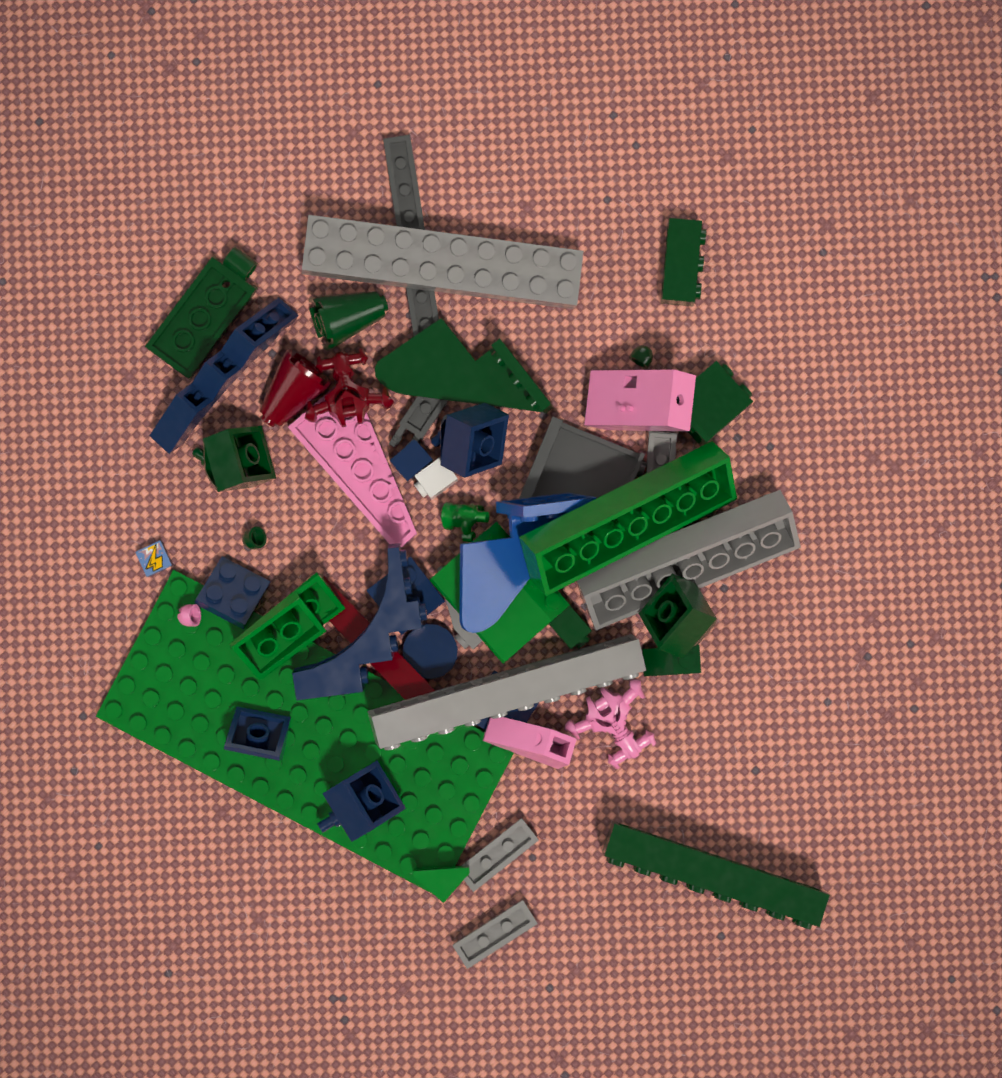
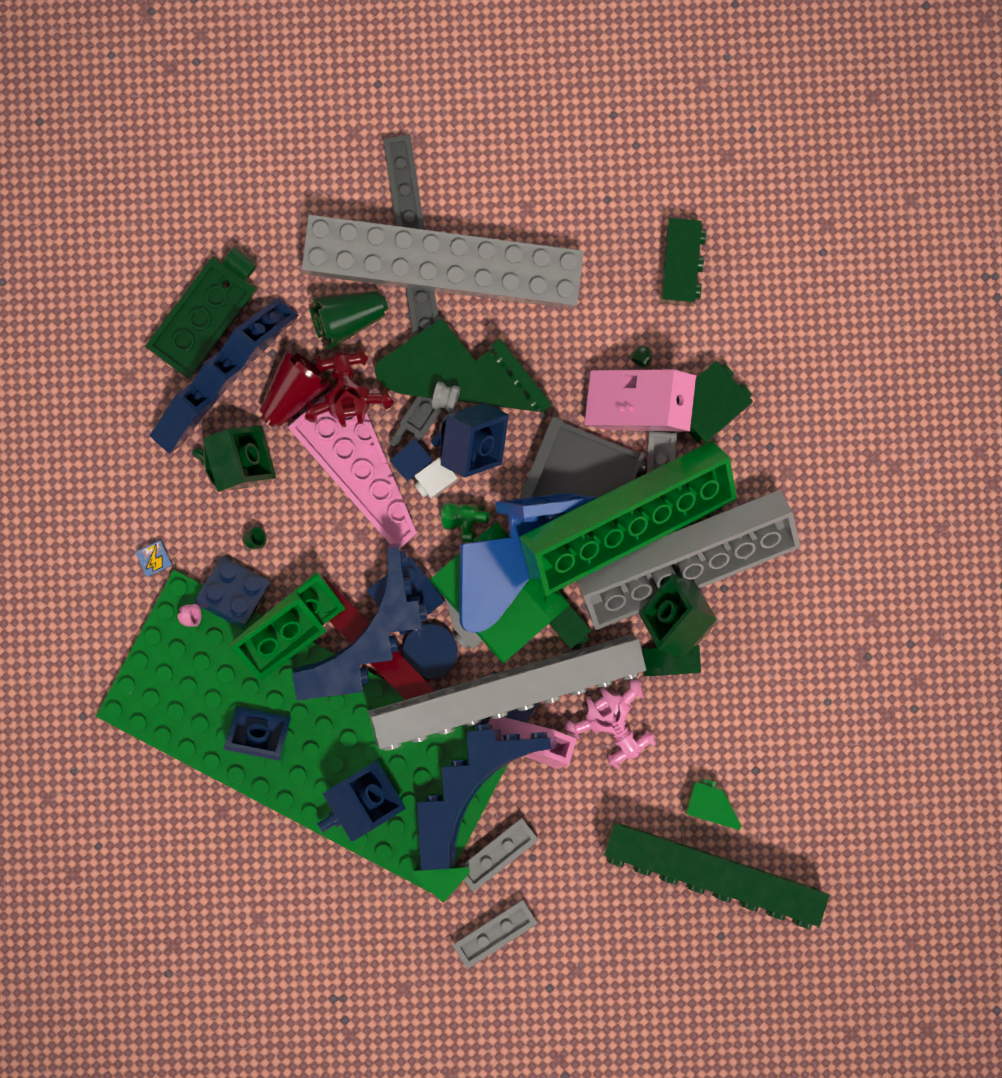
none -> dark blue arch [417,724,557,870]
none -> light grey wheel [432,381,460,413]
none -> green slope [684,778,741,830]

